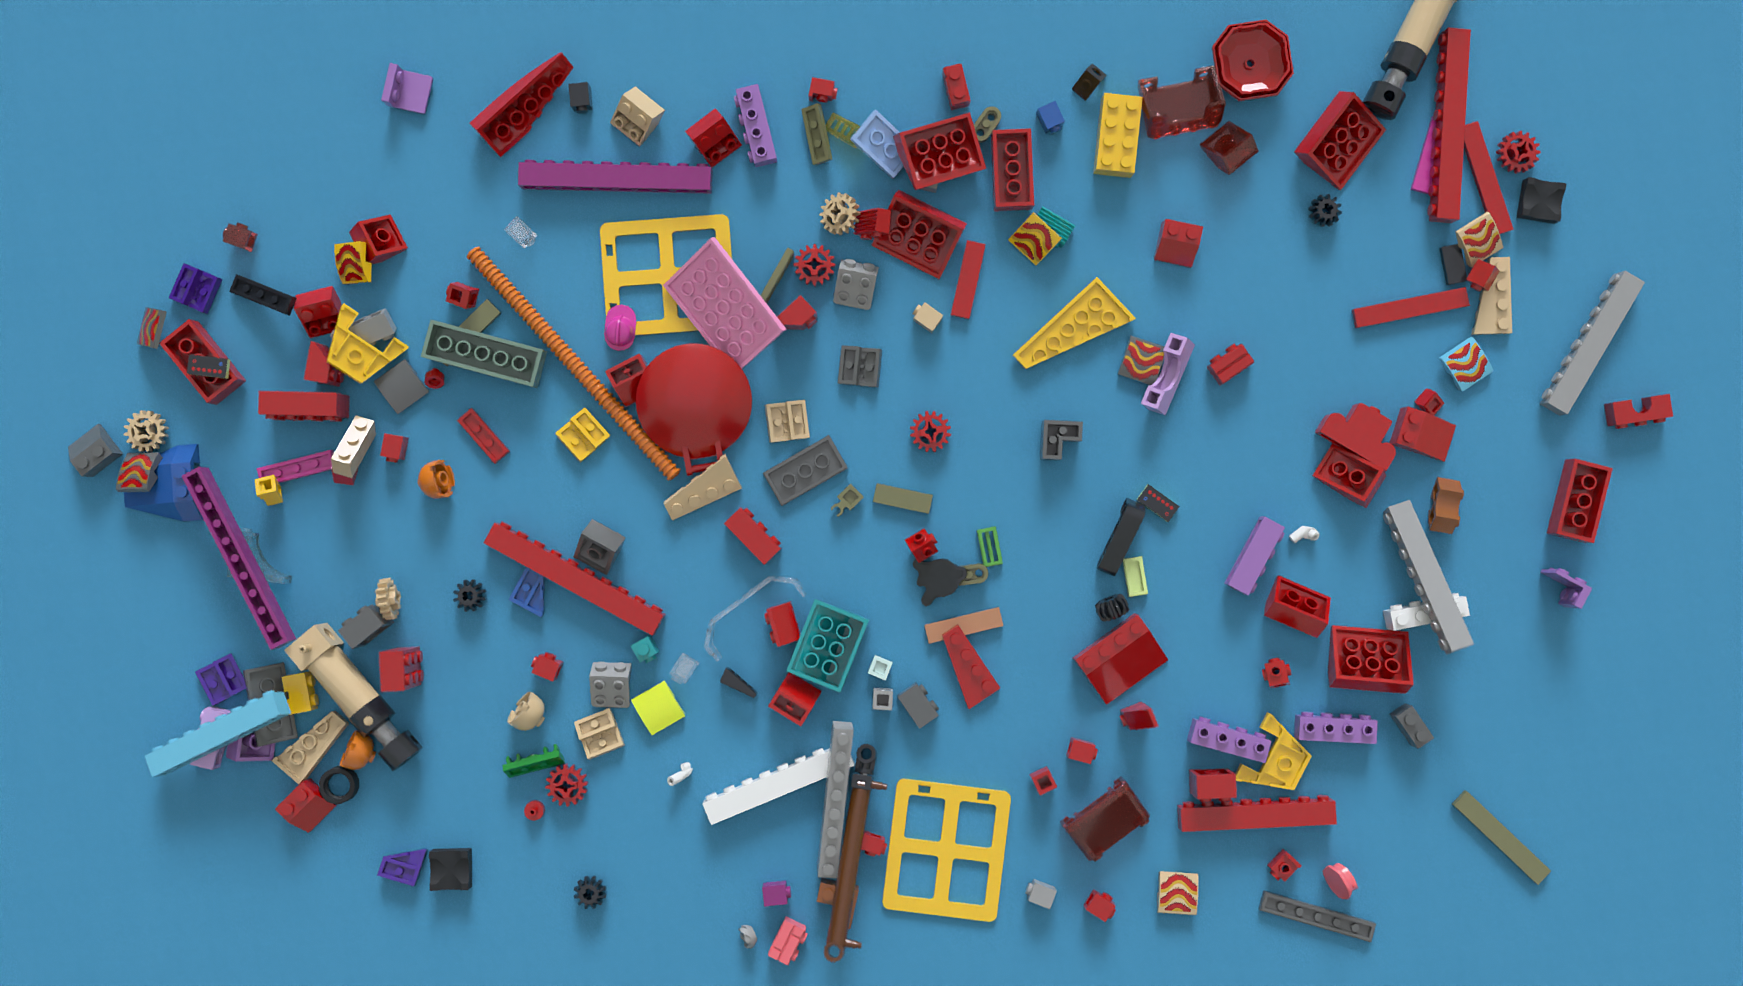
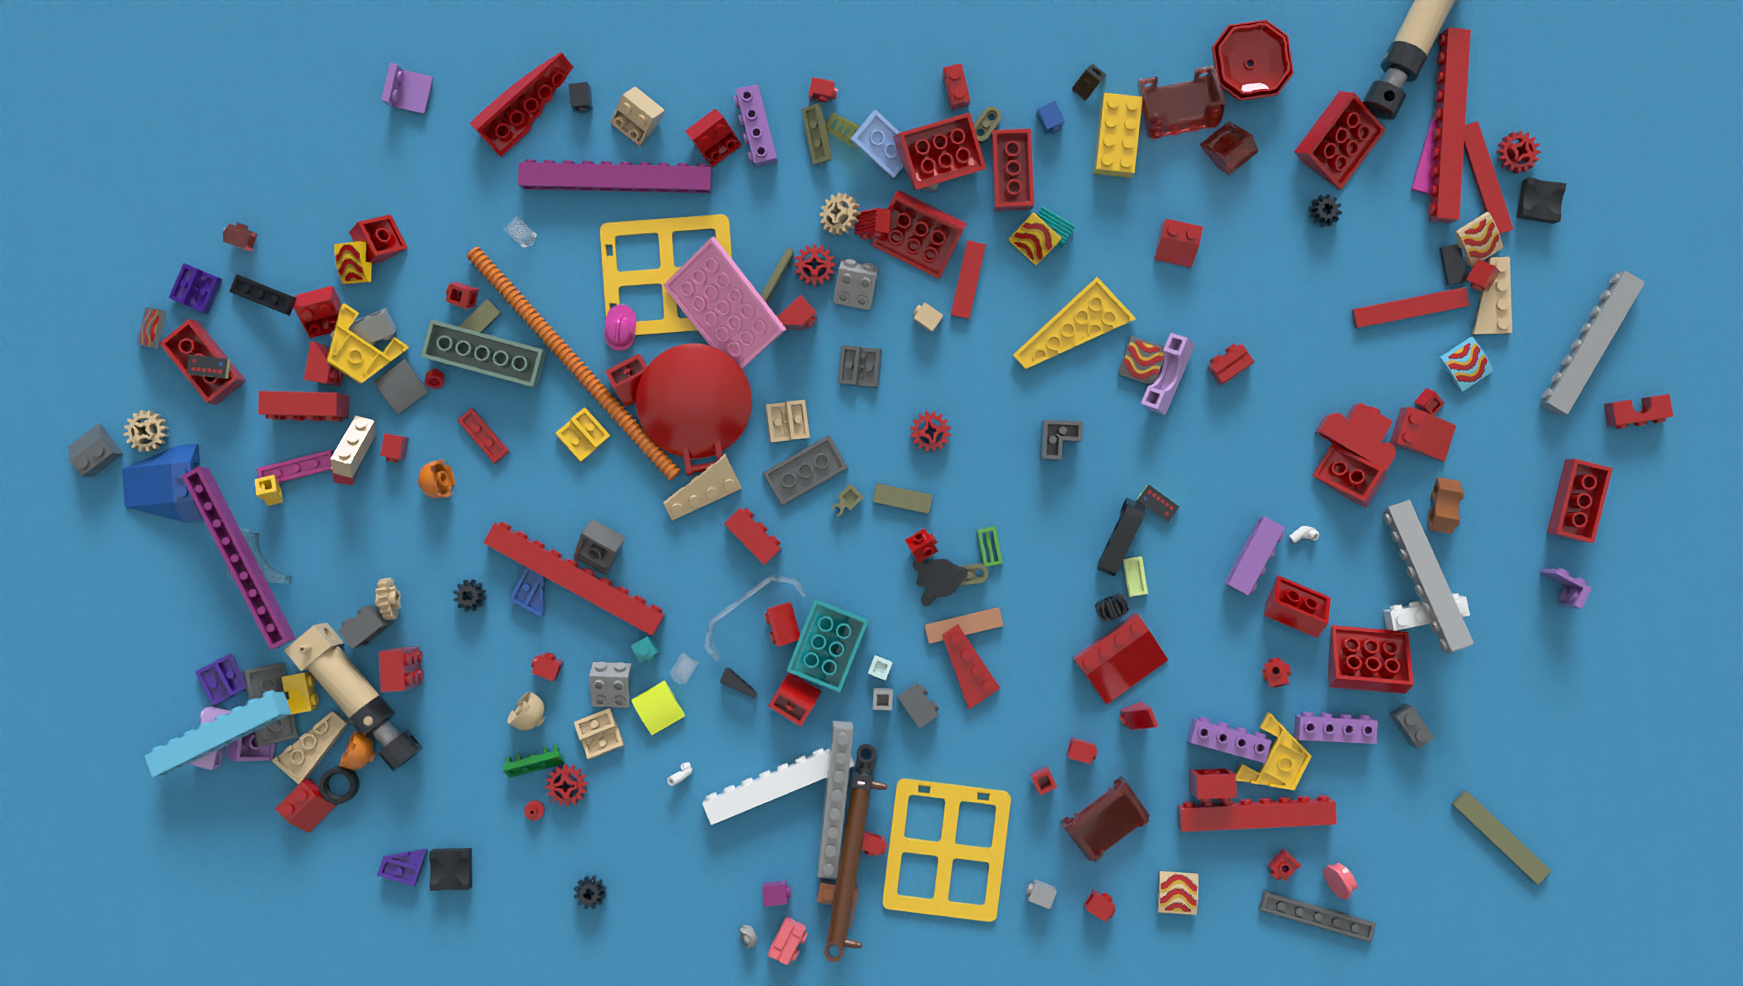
slope [116,452,163,492] -> none

